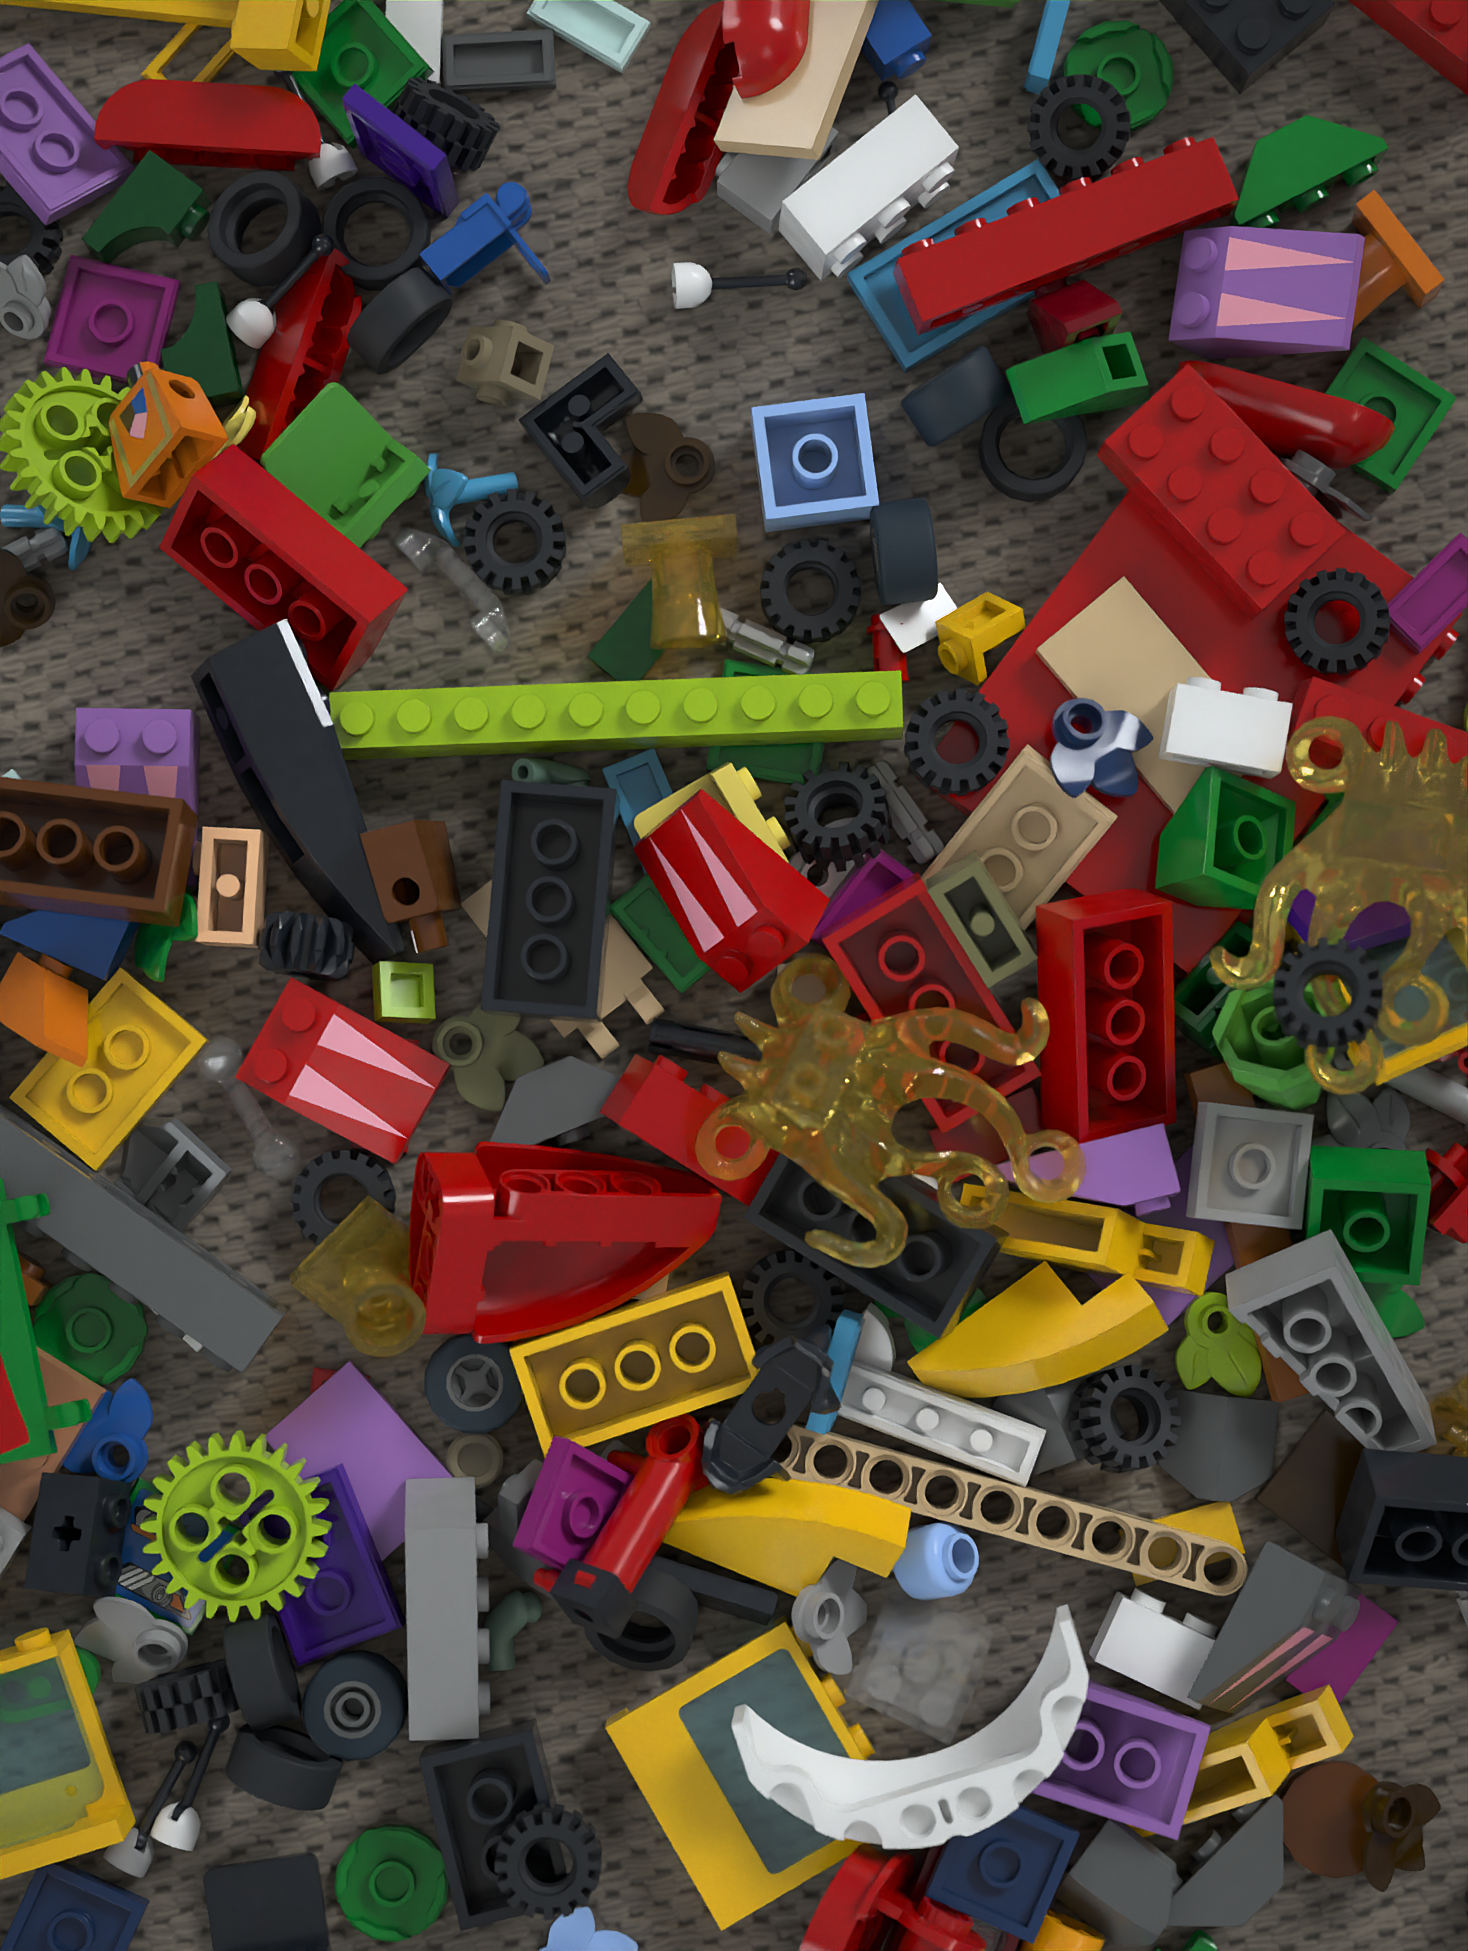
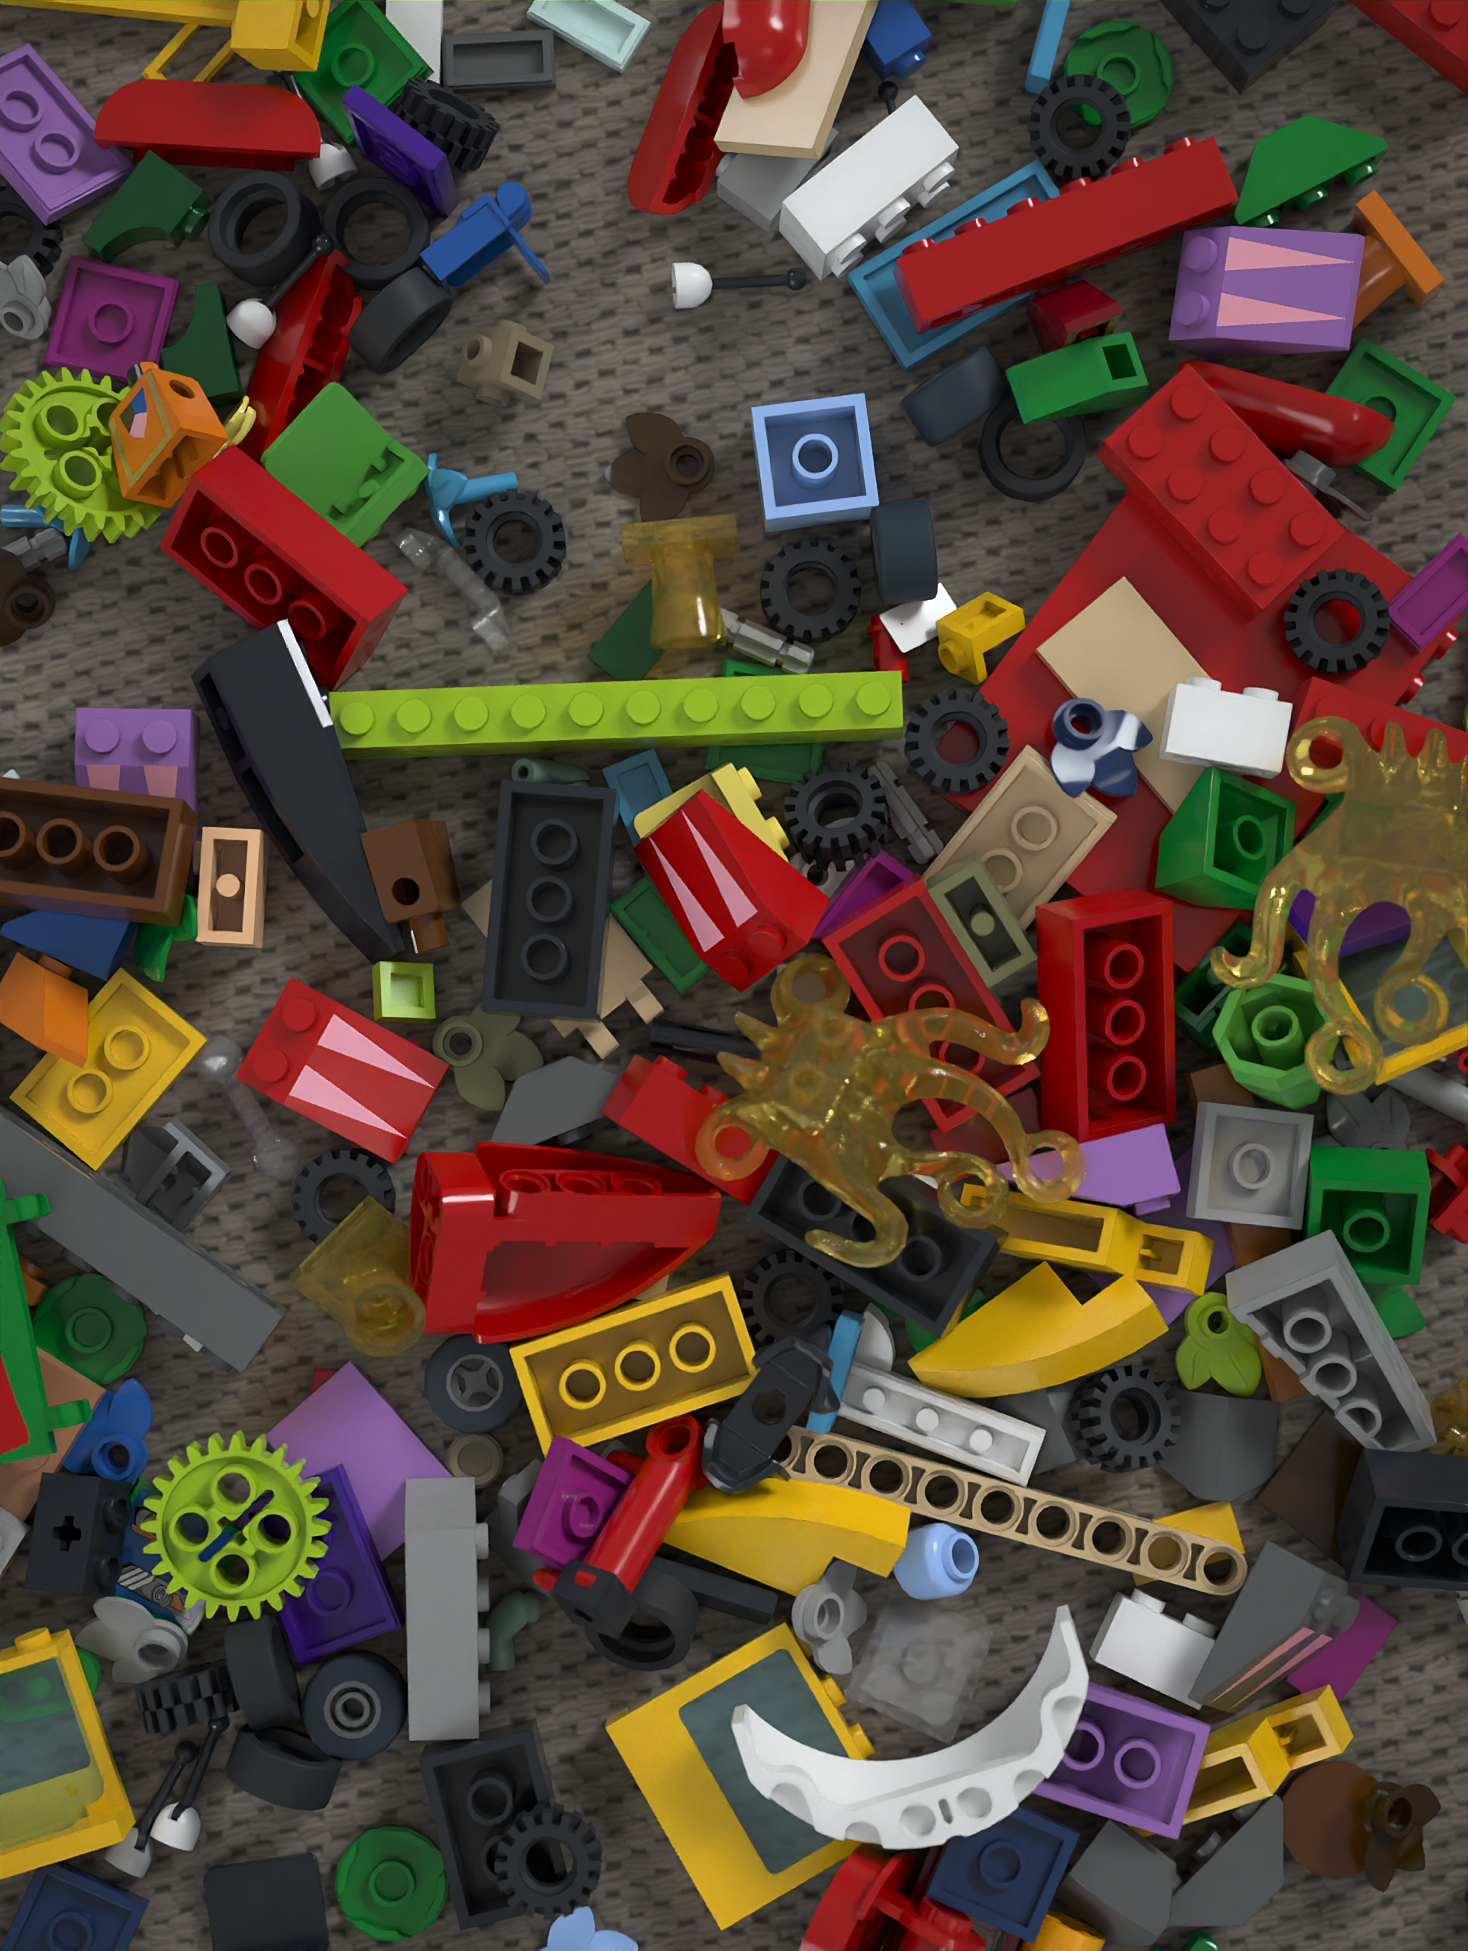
black gear [258,911,355,982] -> none
black brick [518,353,644,509] -> none
black tyre [1273,937,1383,1054] -> none

